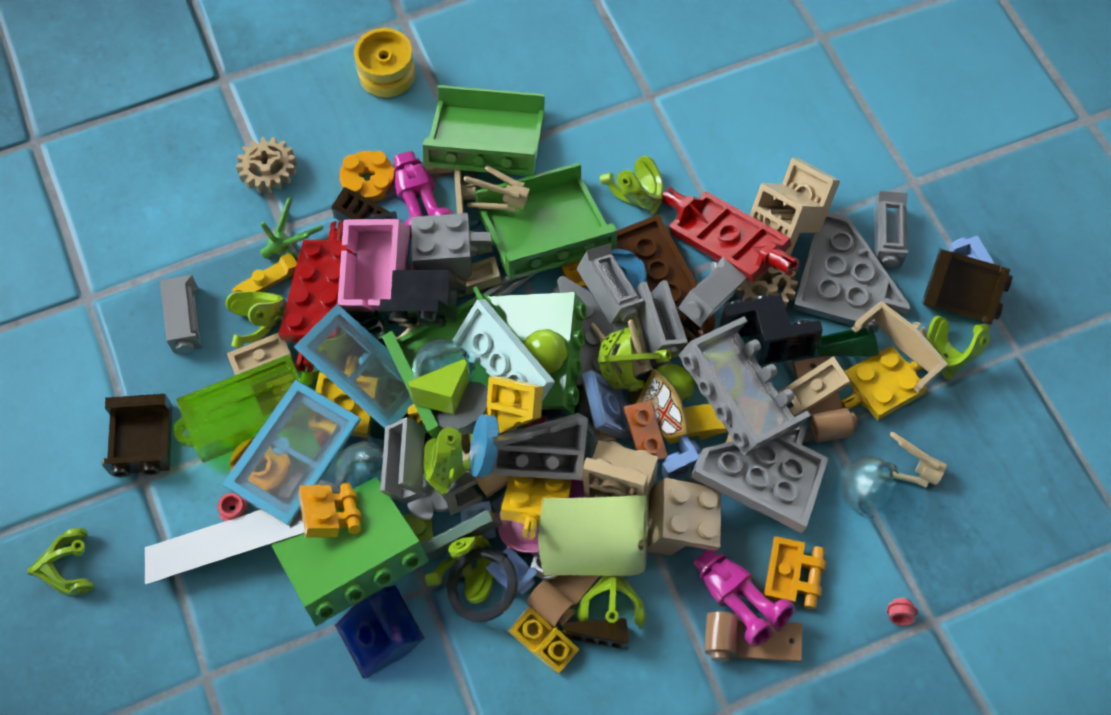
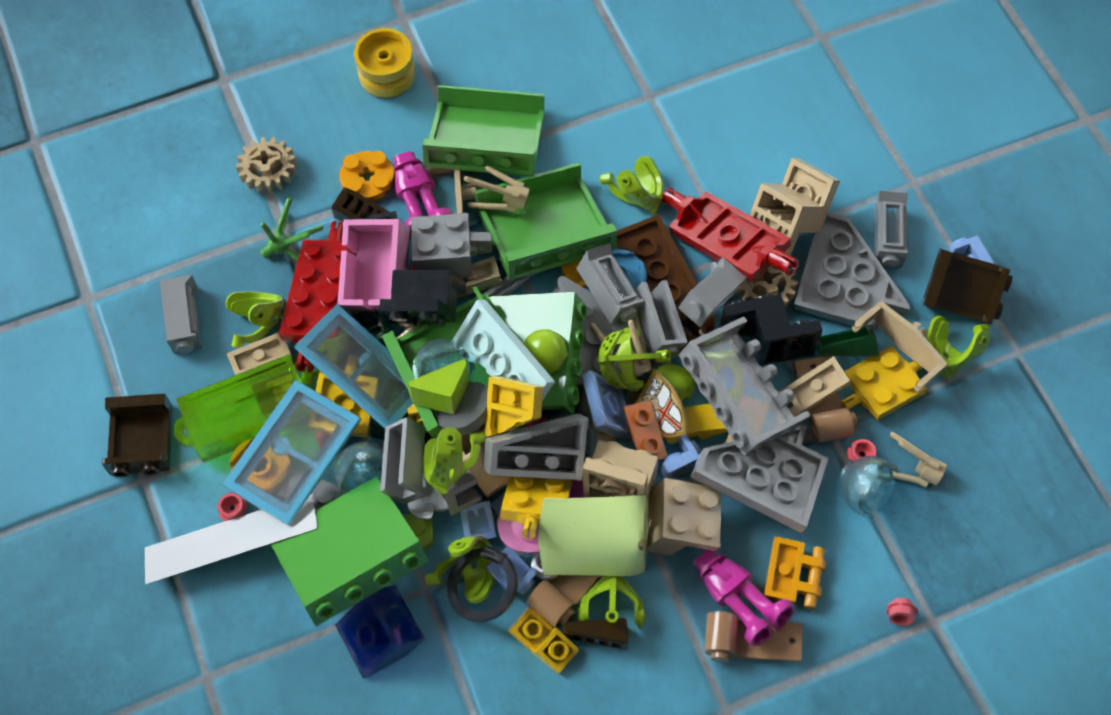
lime helmet [27,528,94,596] -> none
yellow piece [232,253,297,292] -> none
light orange plate [299,483,362,538] -> none
sand green tile [421,510,503,563] -> none
dark azure tile [470,414,499,478] -> none
none -> coral plate [847,439,877,468]

